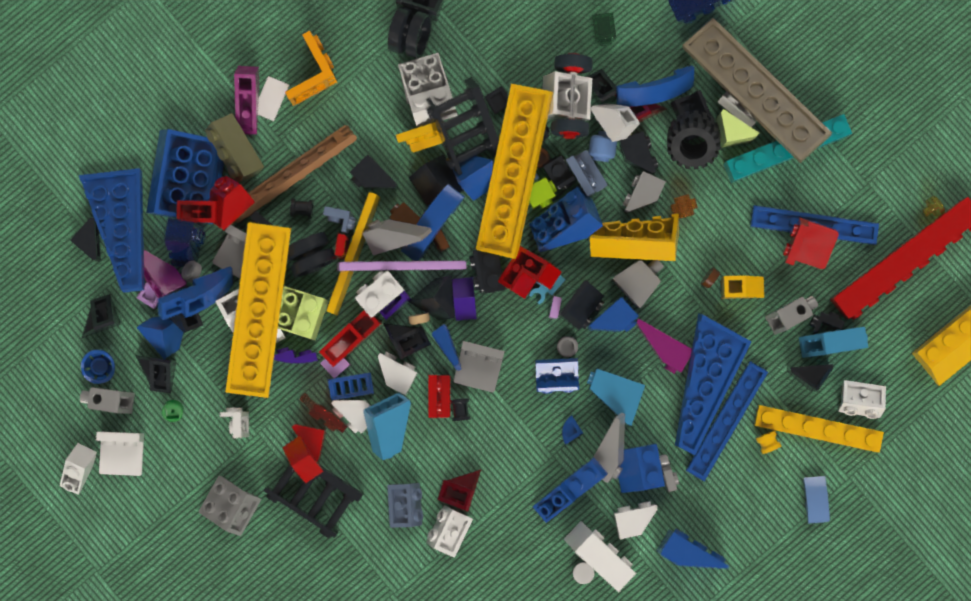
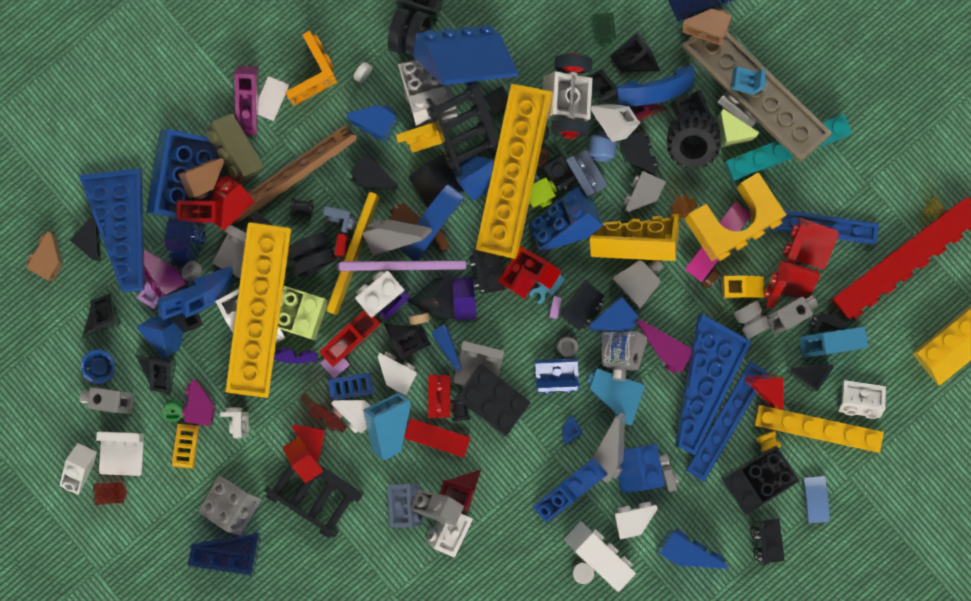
none -> medium nougat slope [26,231,64,282]
none -> clear red bracket [93,482,127,505]
none -> yellow slope [172,424,199,468]
none -> medium nougat slope [178,158,224,200]
none -> magenta slope [182,380,216,426]
none -> clear blue wedge [187,533,261,577]
none -> blue slope [346,105,398,143]
none -> white tile [354,62,373,84]
none -> red tile [404,418,471,458]
none -> light grey slope [410,490,464,526]
none -> blue slope [413,25,518,85]
none -> black plate [455,364,531,436]
none -> light grey torso [602,332,648,381]
none -> black slope [610,32,660,73]
none -> medium nougat slope [682,9,732,46]
none -> yellow arch [684,172,786,262]
none -> dark pink slope [685,202,751,282]
none -> black slope [721,445,800,516]
none -> dark azure bracket [731,66,766,95]
none -> light grey wheel [733,300,771,339]
none -> red slope [744,374,784,411]
none -> black bracket [750,518,785,567]
none -> red bracket [764,261,820,308]

